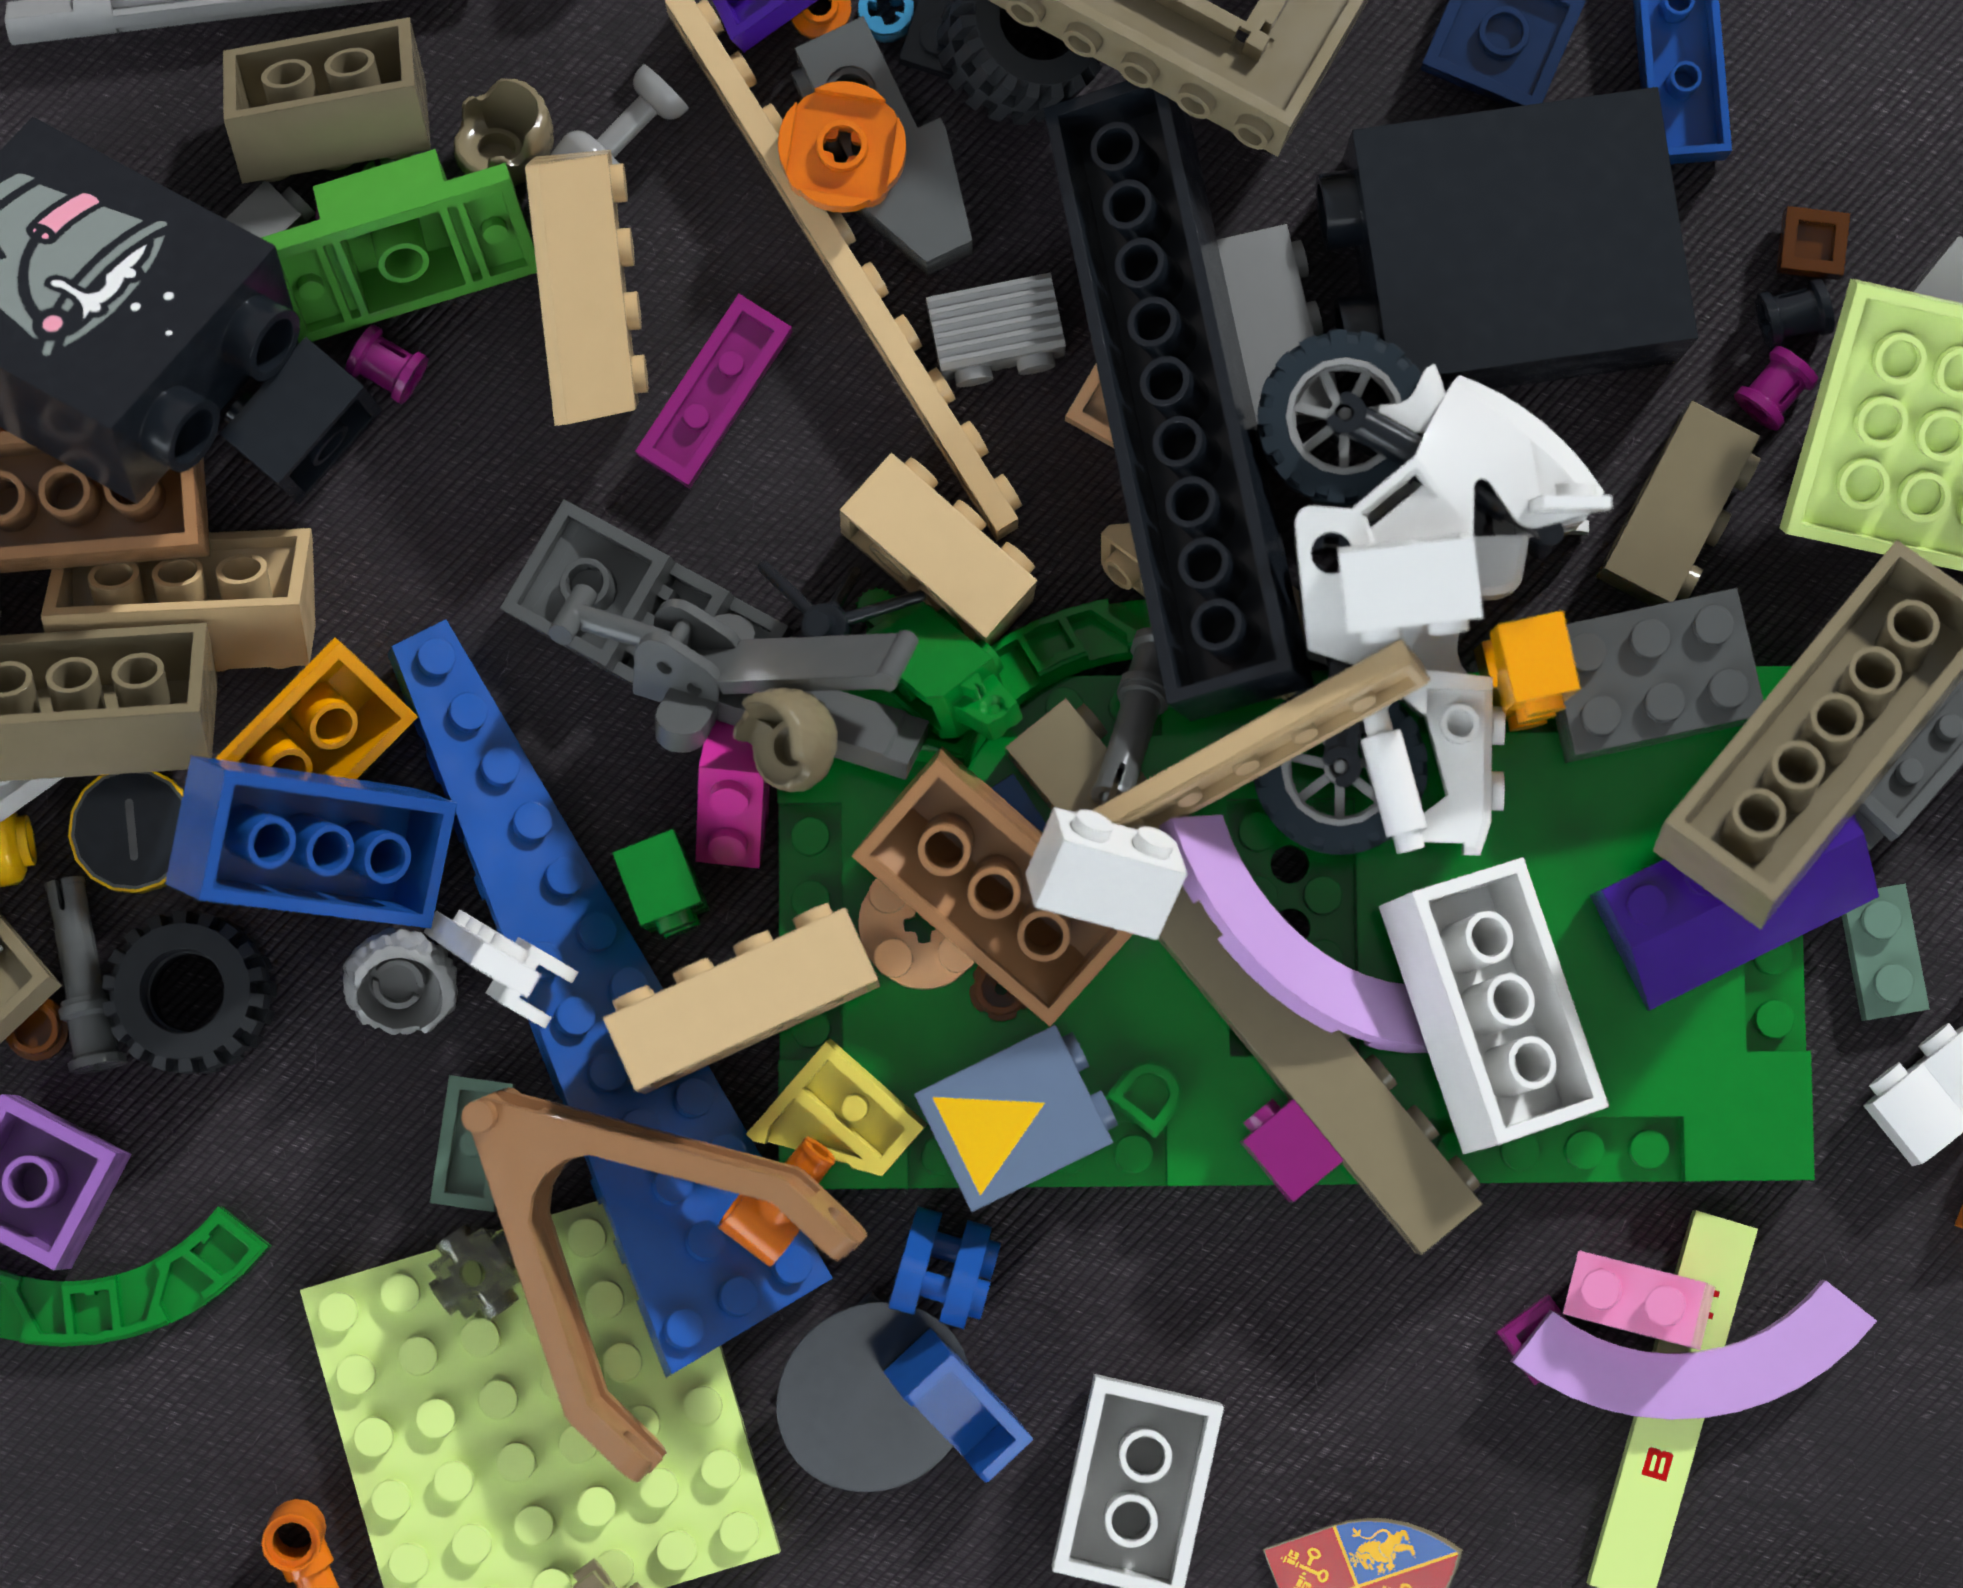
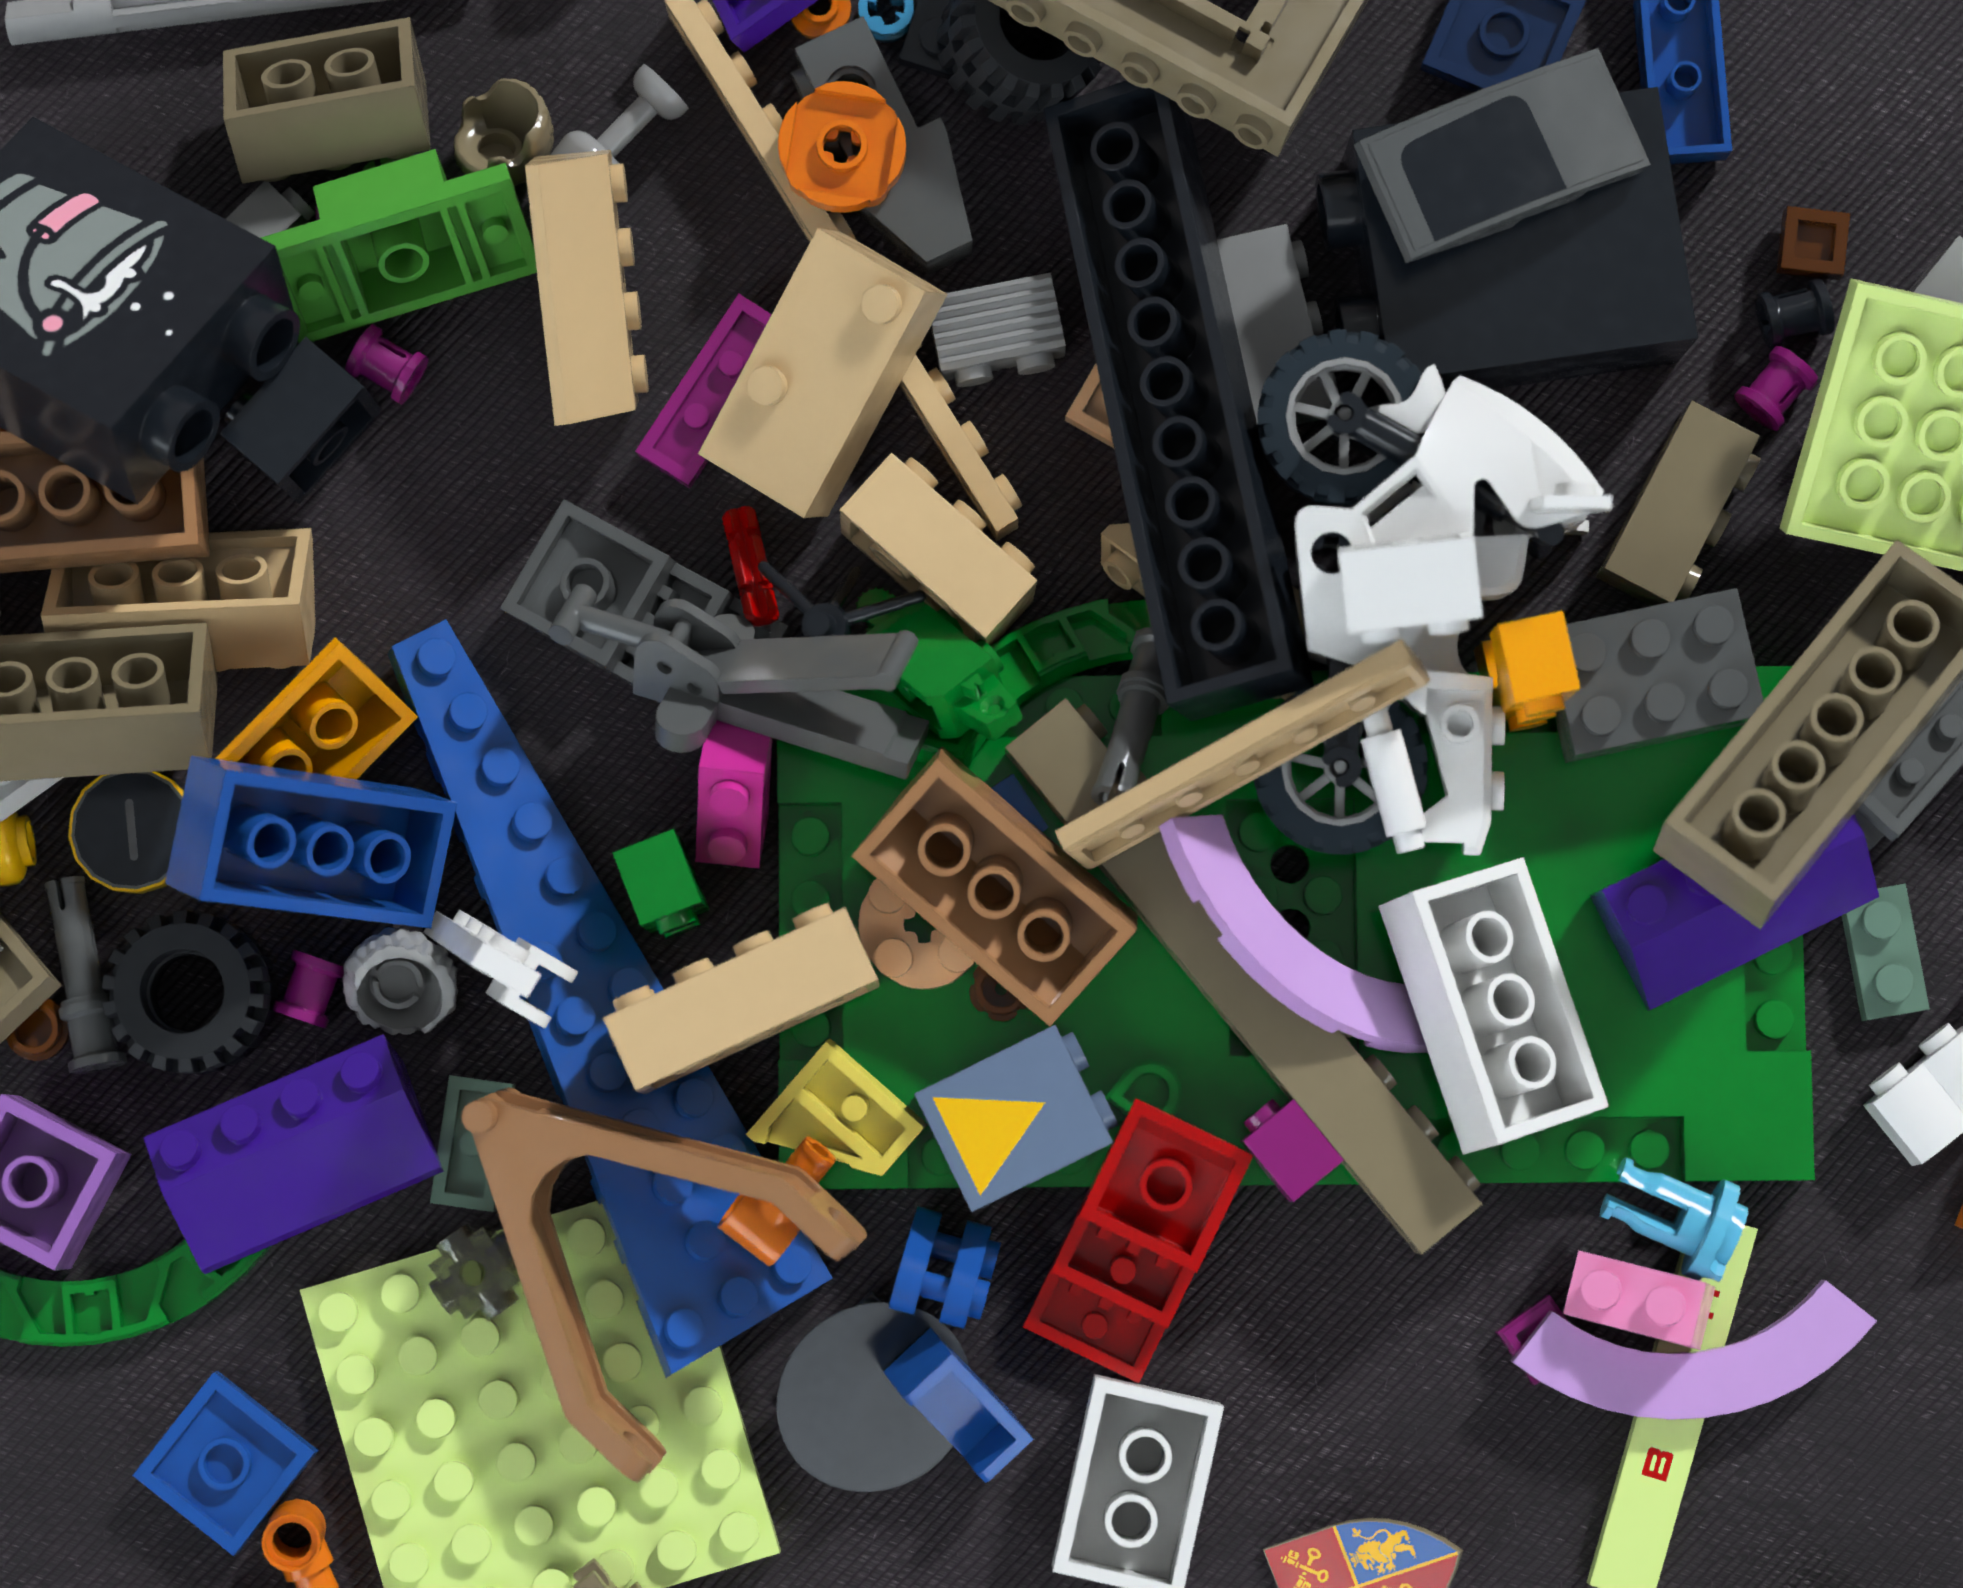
dark tan hair [733,688,838,792] -> none
white brick [1025,807,1187,940] -> none
none -> blue plate [132,1371,319,1556]
none -> dark purple slope [143,1034,444,1274]
none -> magenta bush [272,949,344,1029]
none -> tan brick [698,228,948,518]
none -> red axle [722,506,779,627]
none -> red slope [1023,1097,1254,1383]
none -> slope [1354,48,1651,263]
none -> medium azure piece [1600,1157,1748,1282]

